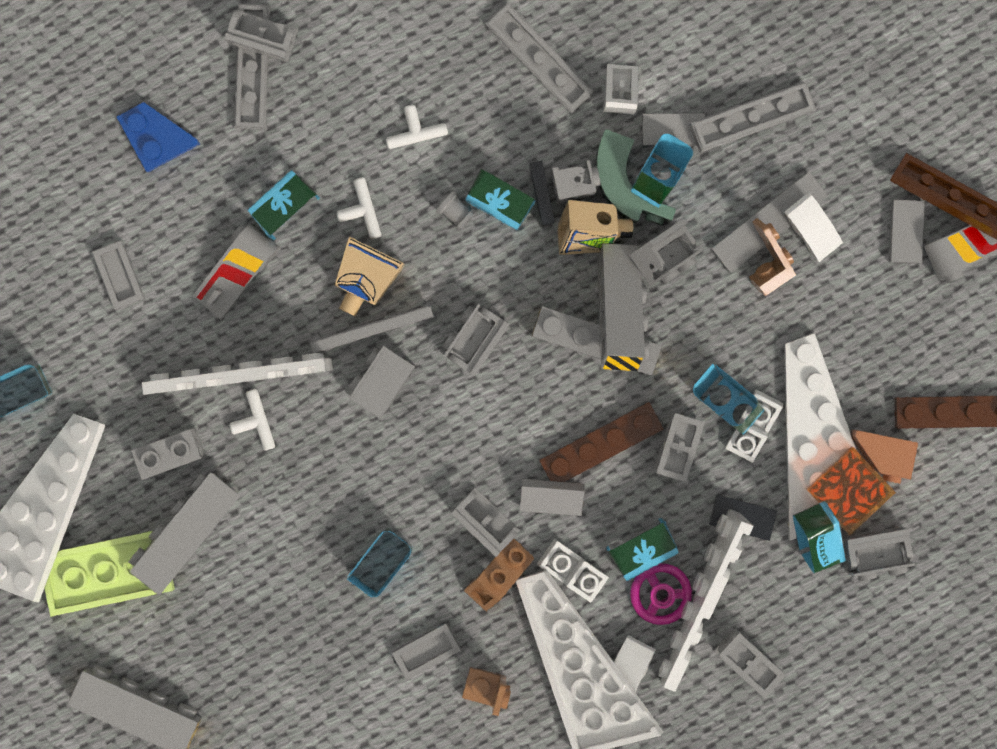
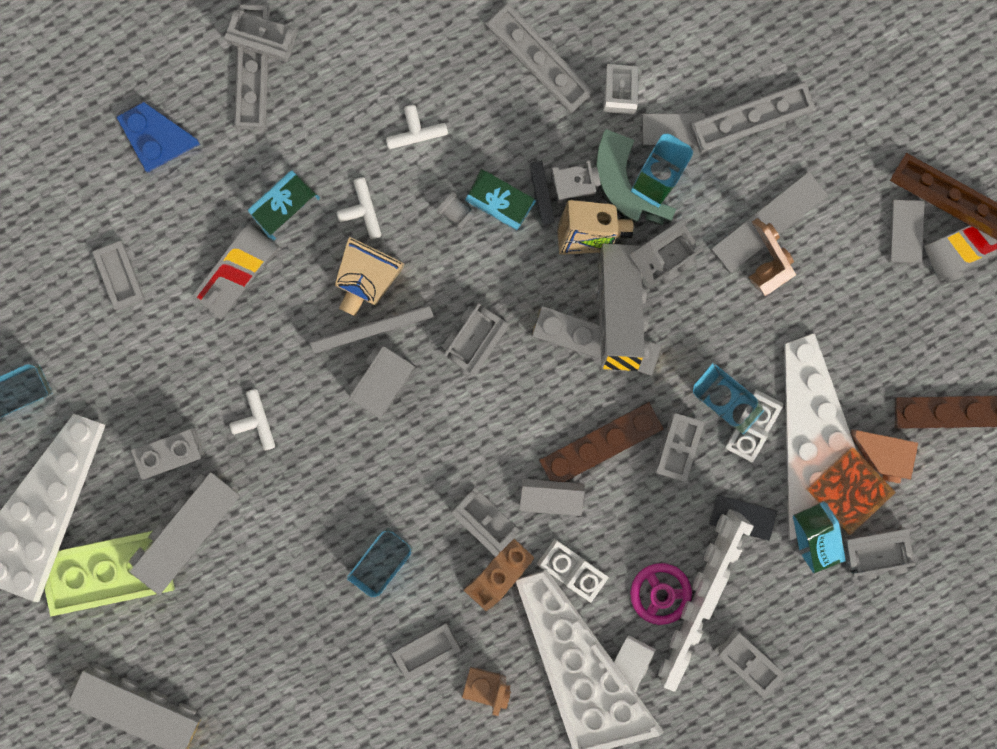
white wing [142,353,333,395] -> none
dark green piece [606,518,679,581] -> none
white slope [784,192,843,262] -> none

